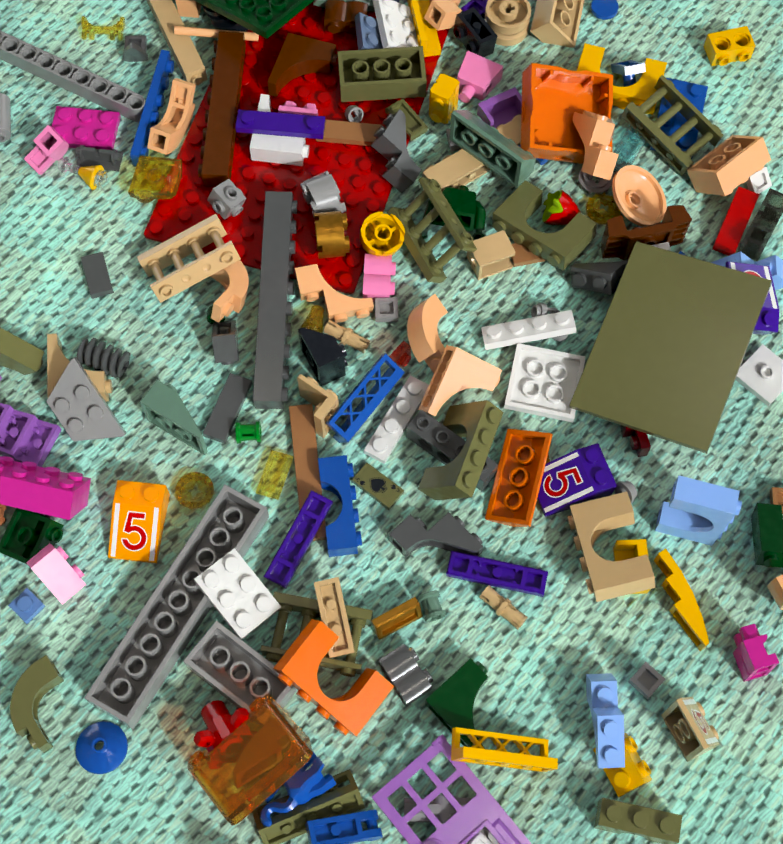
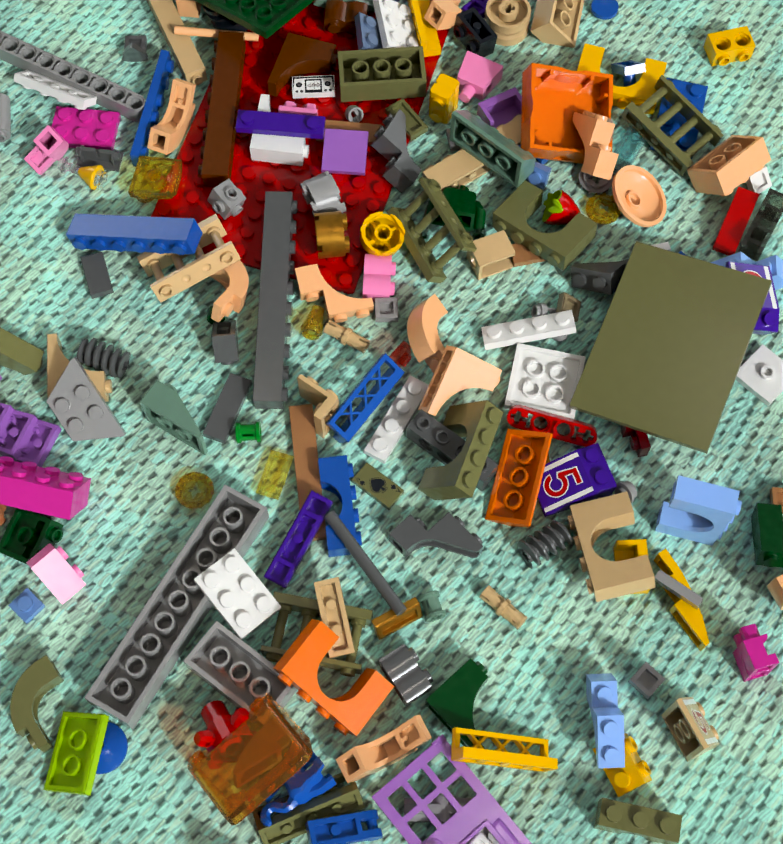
clear yellow piece [82,16,125,41] -> none
light orange slope [108,480,170,563] -> none
black slope [298,327,348,386] -> none
dark purple plate [446,551,548,597] -> none
reddish brown plate [601,205,692,260] -> none
none -> white plate [14,70,97,110]
none -> lime tile [43,711,109,796]
none -> brick [66,213,203,255]
none -> tile [292,75,335,99]
none -> medium lavender tile [321,128,369,176]
none -> dark grey piece [324,511,407,616]
none -> light nougat arch [336,715,432,783]
none -> red beam [507,405,597,447]
none -> dark grey piece [517,521,574,569]
none -> medium blue plate [526,162,552,189]
none -> dark tan tile [556,292,581,322]
none -> light grey tile [655,570,703,609]

